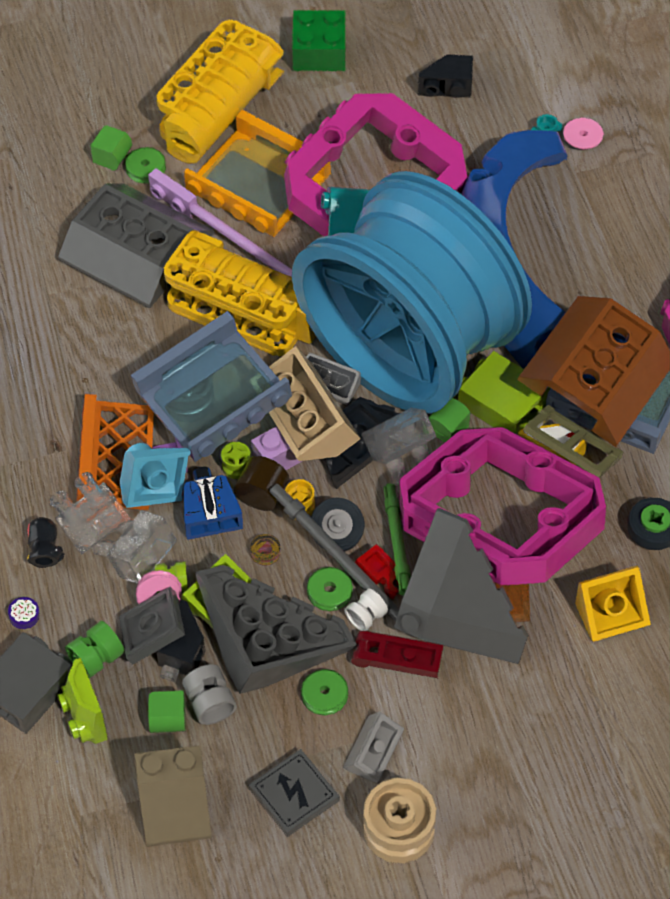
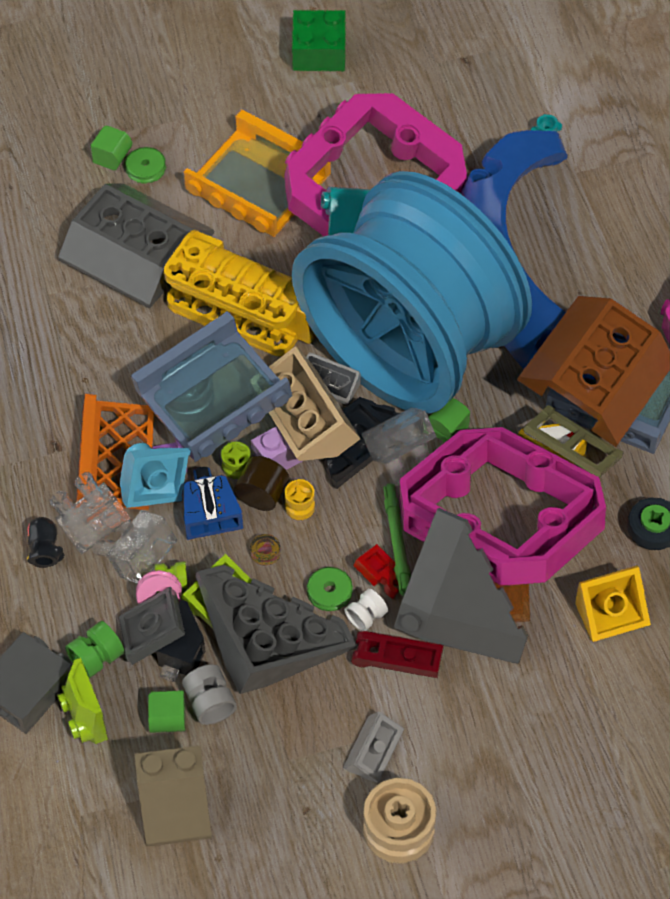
tile [8,597,40,629] -> none
lavender bar [148,168,292,277] -> none
yellow piece [157,20,285,164] -> none
dark grey tile [249,749,340,837] -> none
dark grey bar [269,484,400,622] -> none
bright green piece [301,669,348,716] -> none
black wheel [311,497,365,552] -> none
black slope [418,54,473,97] -> none
lime brick [458,351,550,435] -> none
bright pink piece [563,118,604,149] -> none

